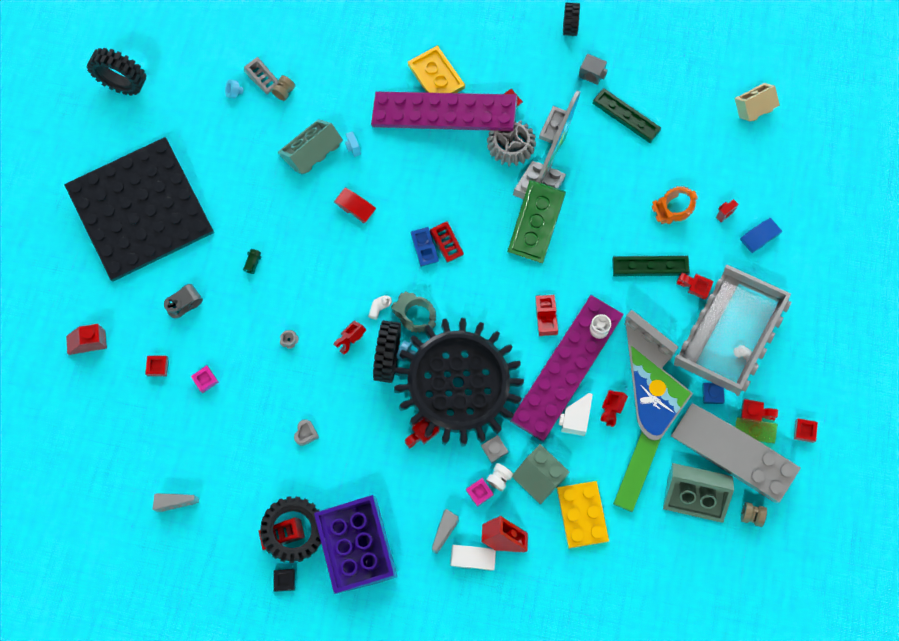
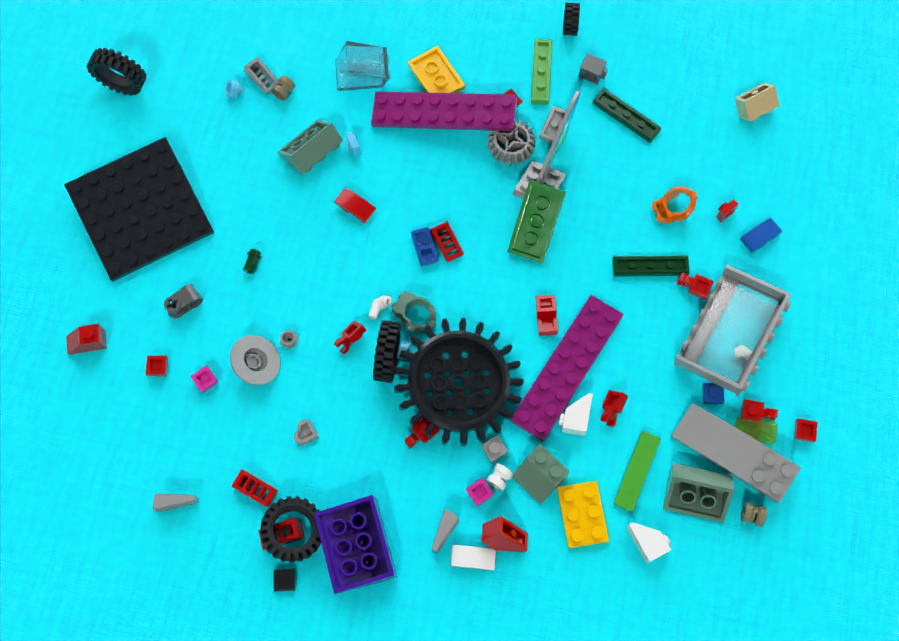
white wheel [590,314,611,339] -> none
piece [624,310,693,441] -> none
none -> light grey hat [230,335,280,385]
none -> red slope [231,469,278,508]
none -> clear light blue slope [335,41,391,91]
none -> bright green tile [531,39,552,105]
none -> white slope [626,522,671,564]

